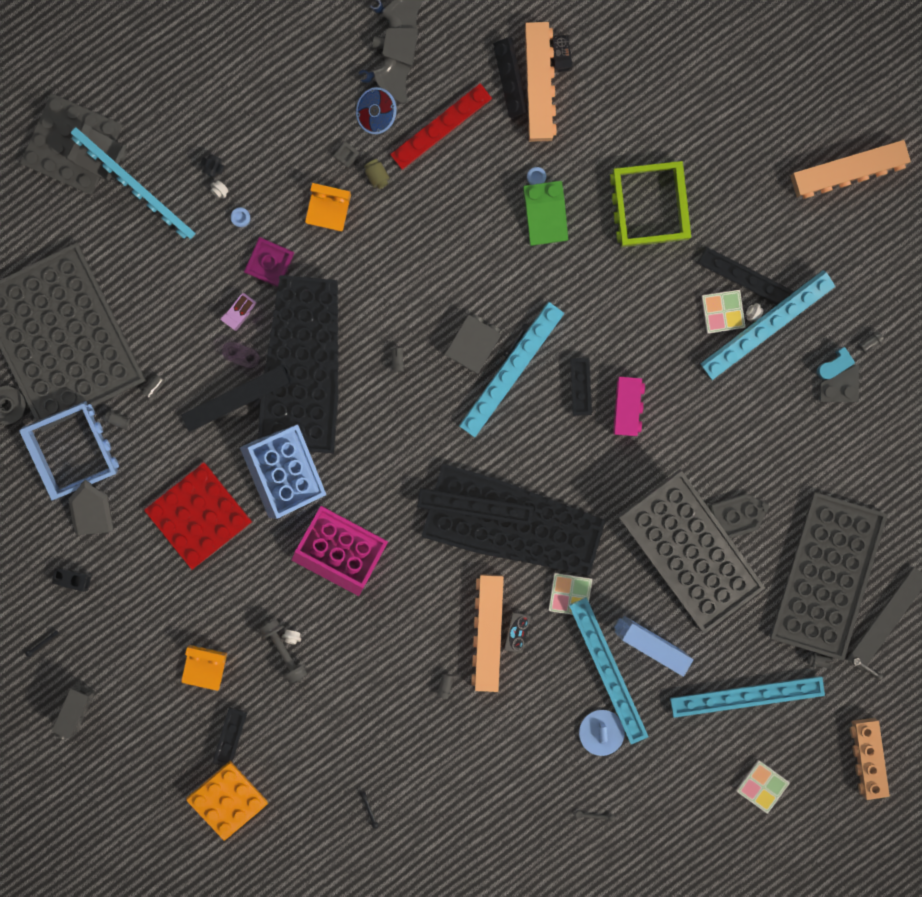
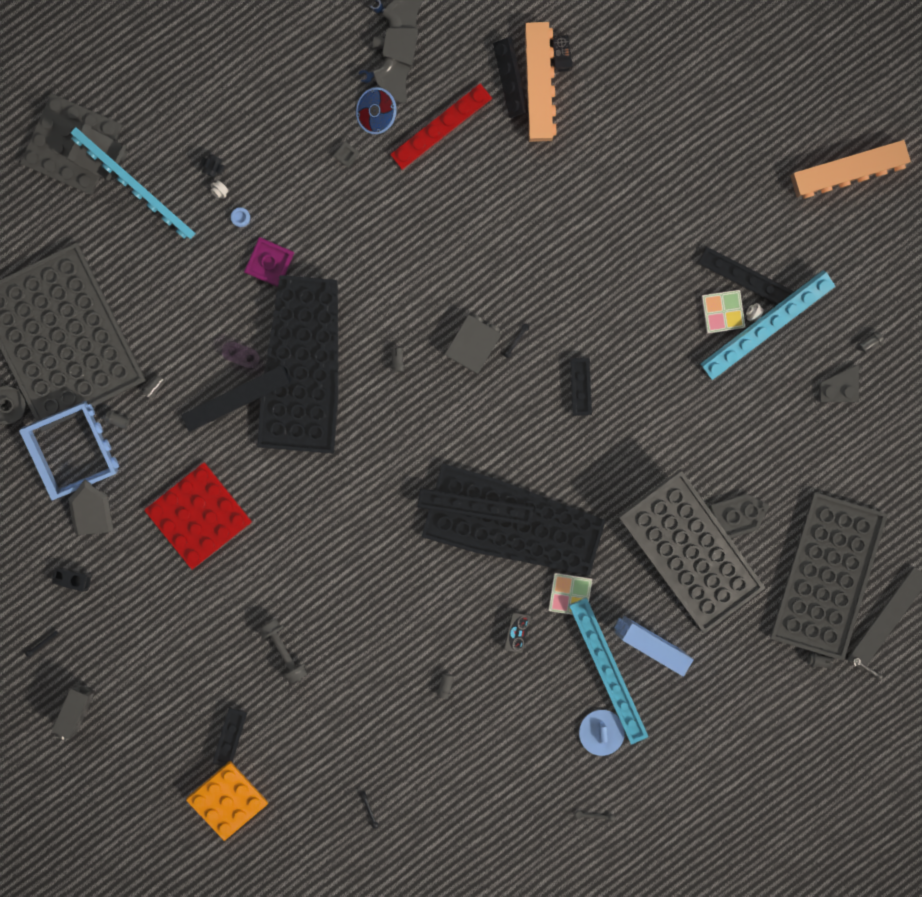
light orange bracket [182,645,227,691] -> none
lavender leg [220,293,256,331] -> none
light blue slope [240,424,326,519] -> none
white plate [282,630,301,645] -> none
dark pink slope [291,506,388,596] -> none
light orange bracket [305,183,351,232] -> none
olive brick [364,159,390,189] -> none
medium azure plate [459,302,564,437] -> none
light nougat brick [471,574,504,692] -> none
bright green slope [523,181,568,246] -> none
light blue tile [527,167,546,185] -> none
lime window [610,161,691,247] -> none
dark pink brick [613,377,645,436] -> none
medium azure plate [670,676,825,718] -> none
tile [736,760,790,814] -> none
medium azure leg [817,347,855,379] -> none
light nougat brick [850,718,890,800] -> none

